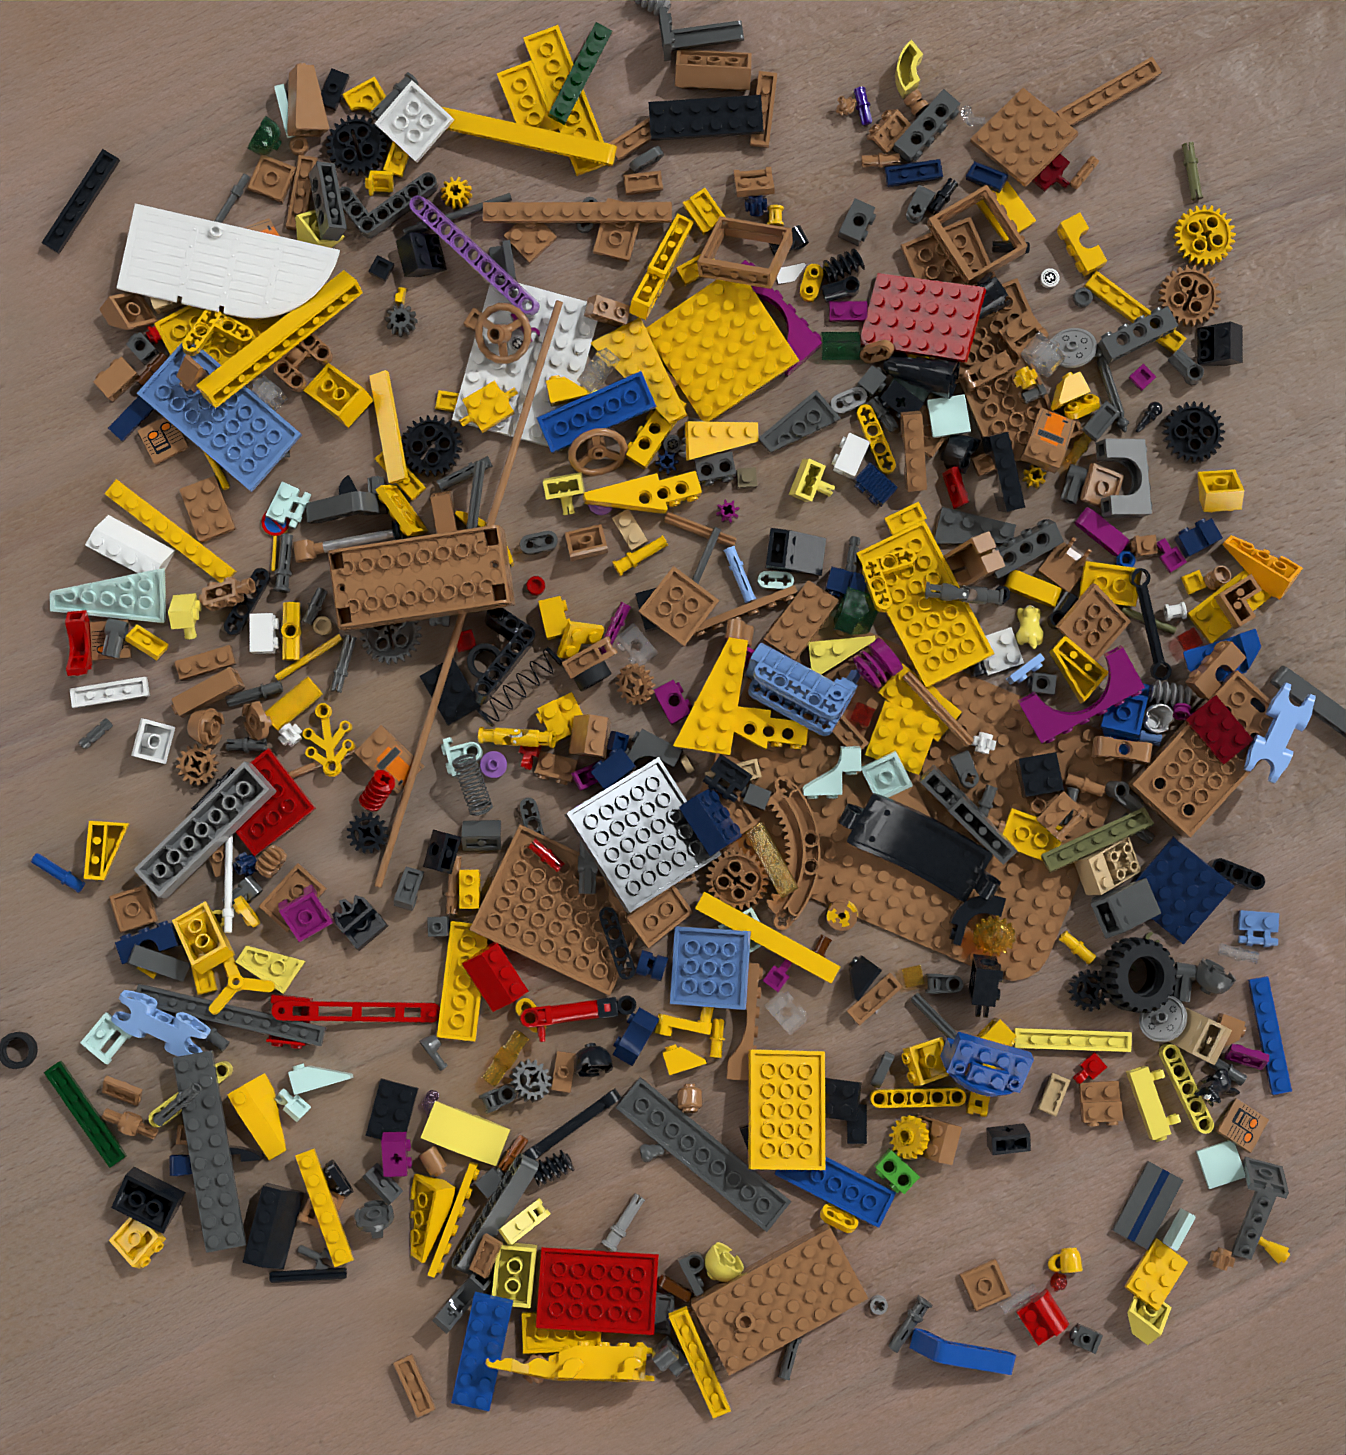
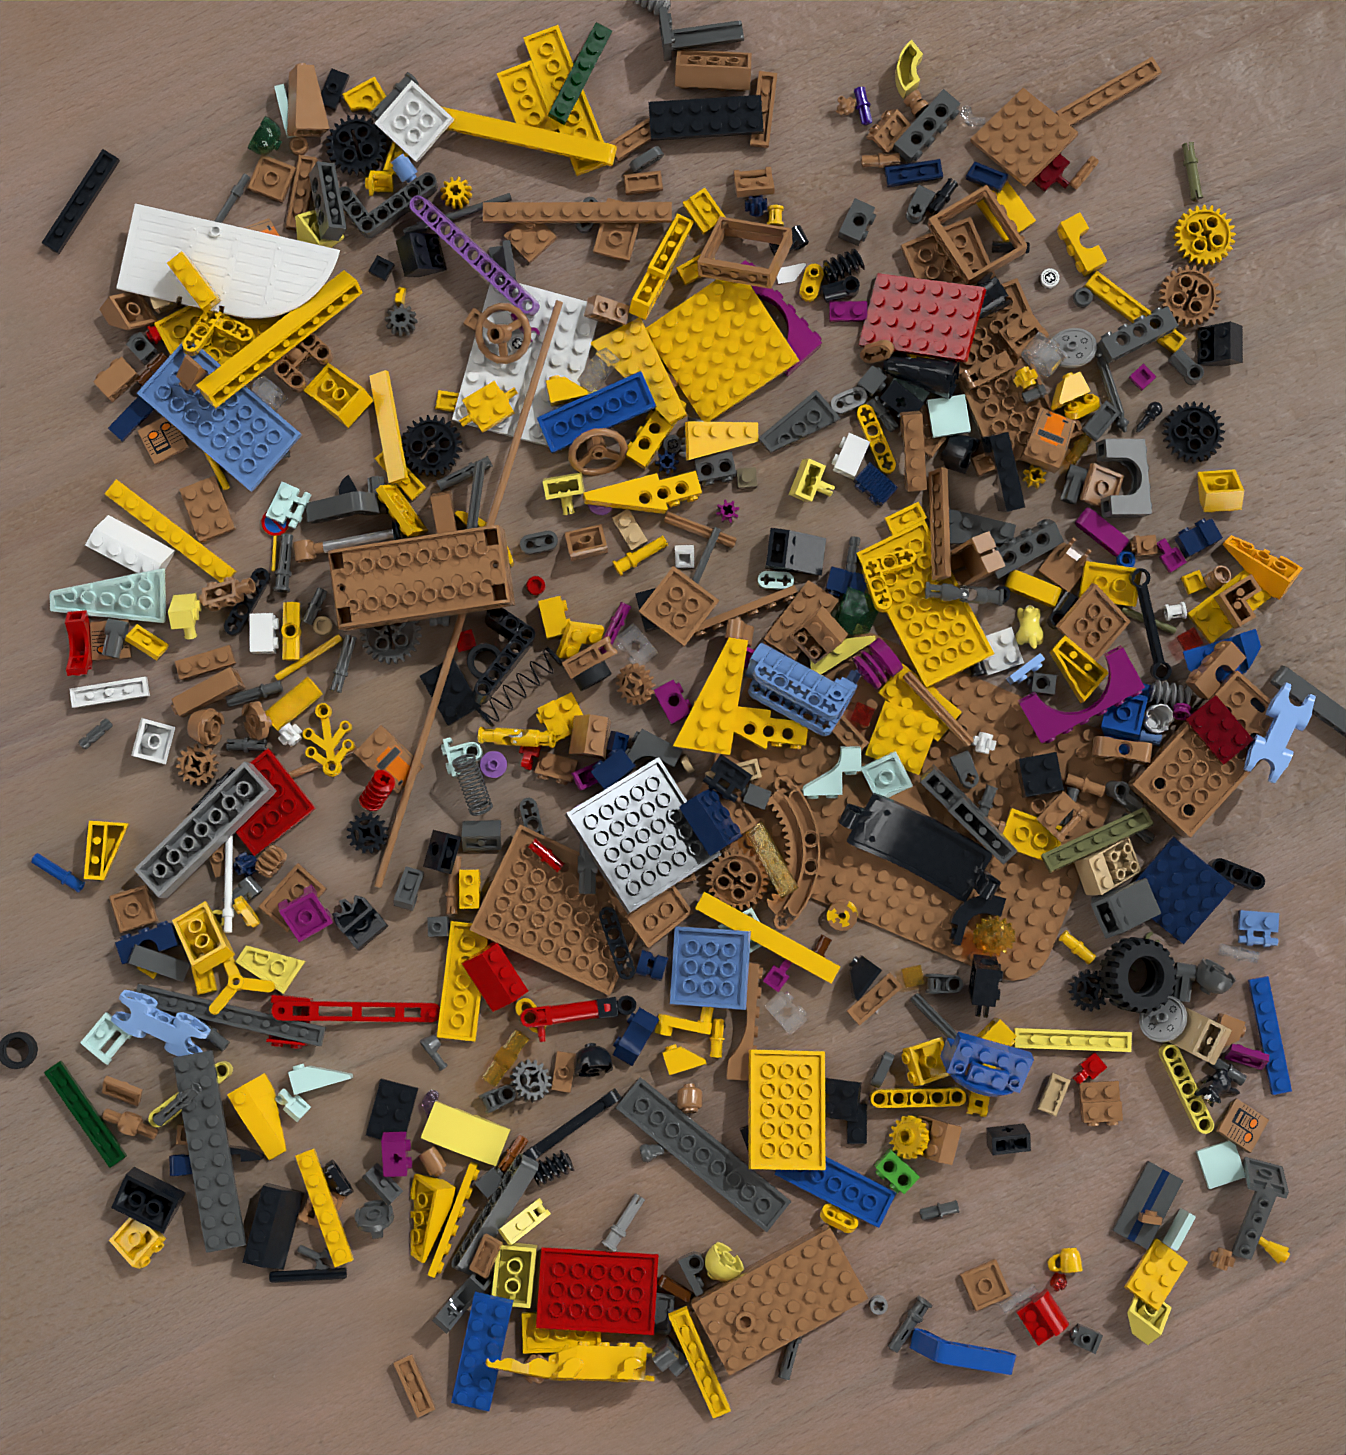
light blue pin [723,546,756,603] -> none
clear green panel [821,332,861,360] -> none
red plate [942,466,969,509] -> none
light yellow brick [1126,1066,1181,1142] -> none
none -> yellow brick [167,251,222,312]
none -> medium blue brick [391,154,418,183]
none -> white slope [675,545,694,568]
none -> medium nougat slope [789,606,848,664]
none -> dark grey axle [920,1200,959,1220]
none -> medium nougat plate [929,467,951,582]
none -> medium nougat plate [1138,1210,1162,1225]

